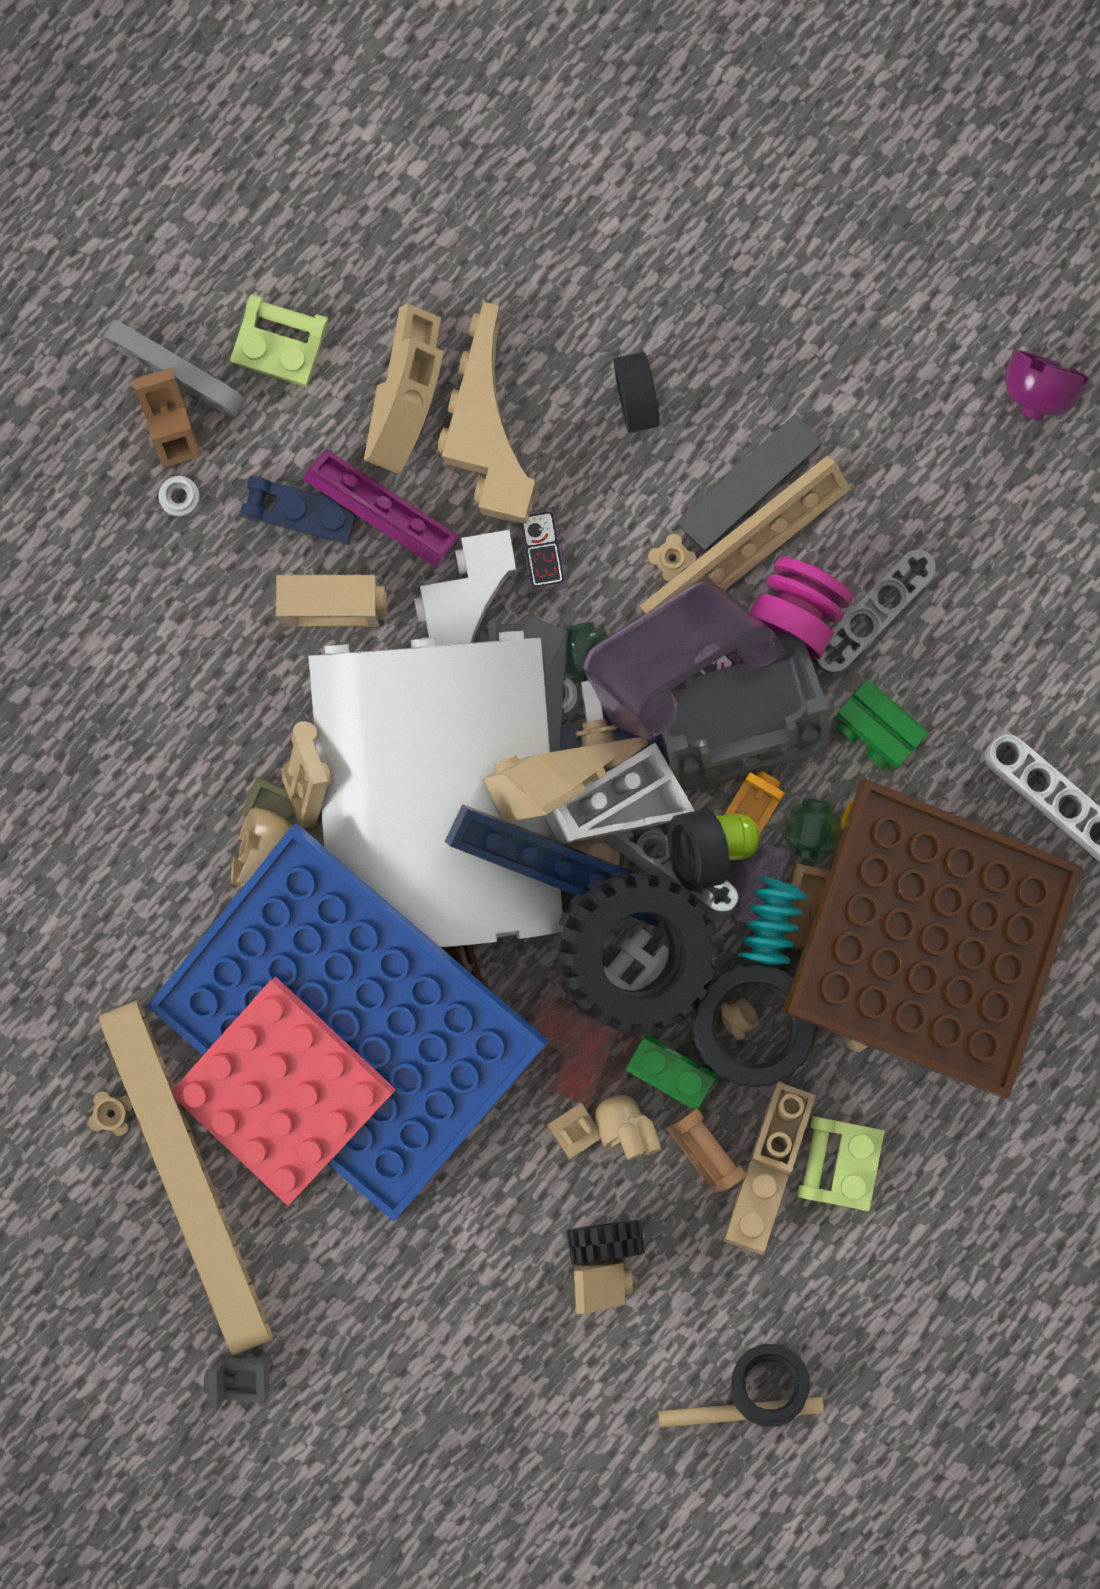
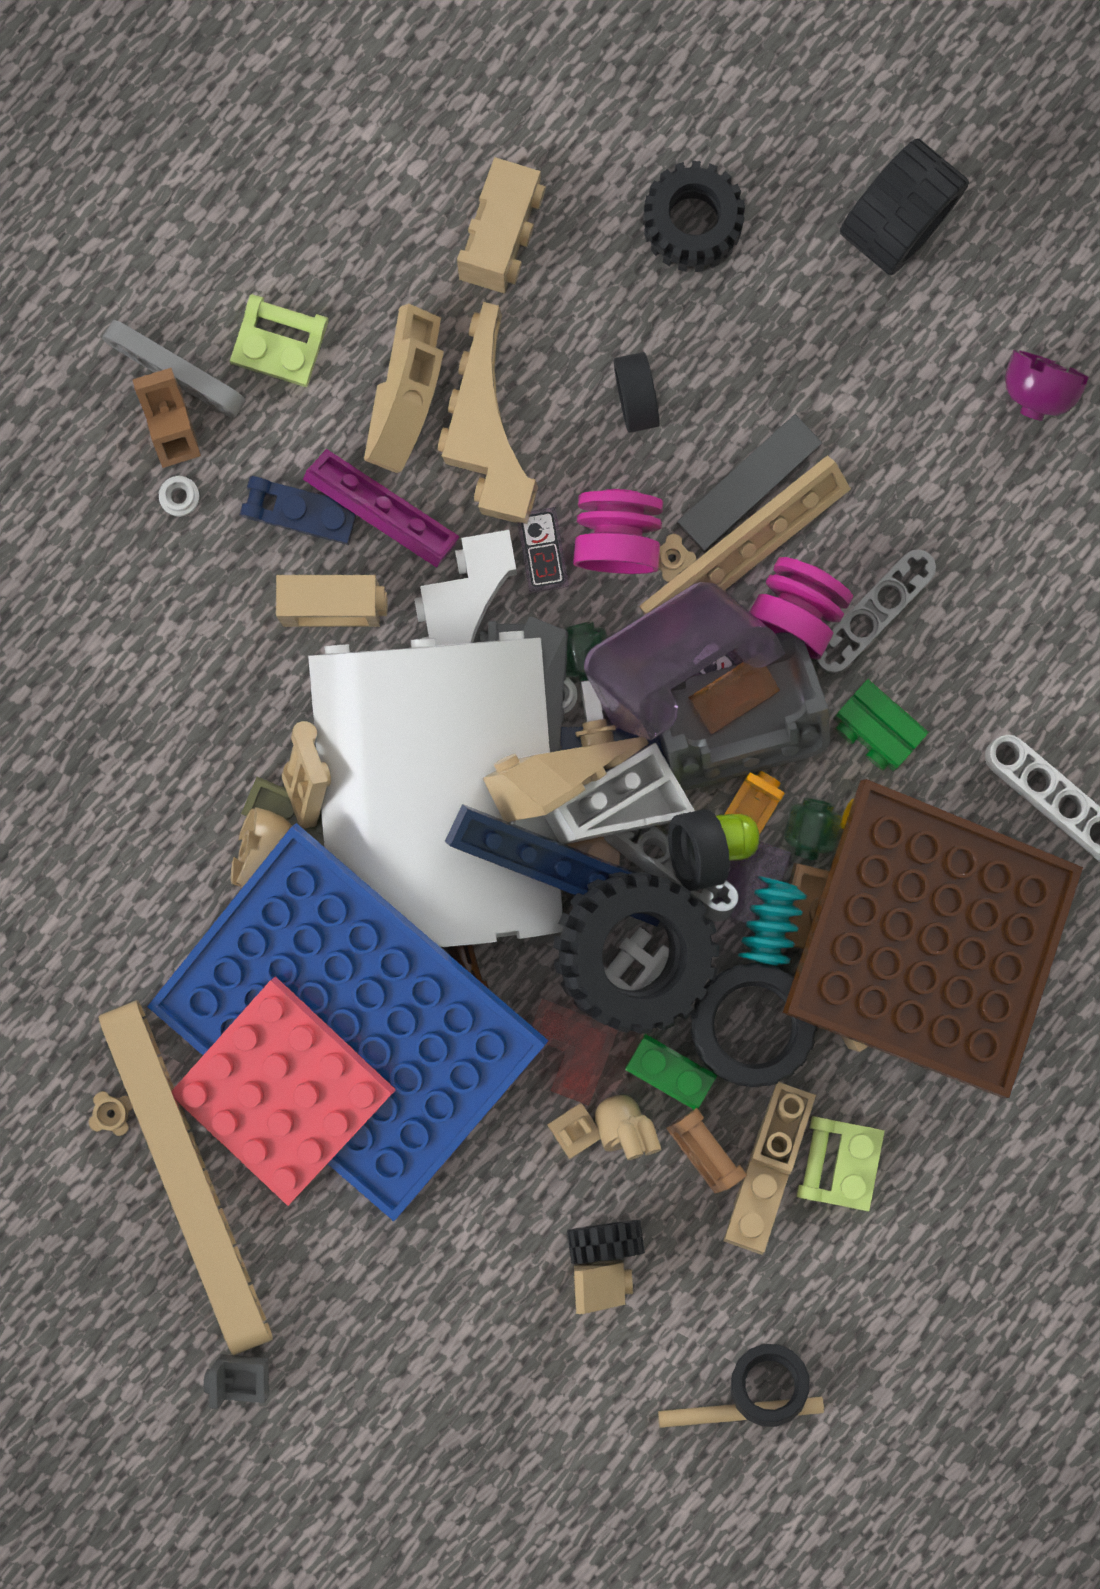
tan plate [721,997,759,1040] -> none
none -> tan wedge [457,157,546,294]
none -> dark pink wheel [573,489,663,574]
none -> black tyre [643,161,745,272]
none -> clear orange plate [688,654,780,734]
none -> black tyre [840,138,969,275]

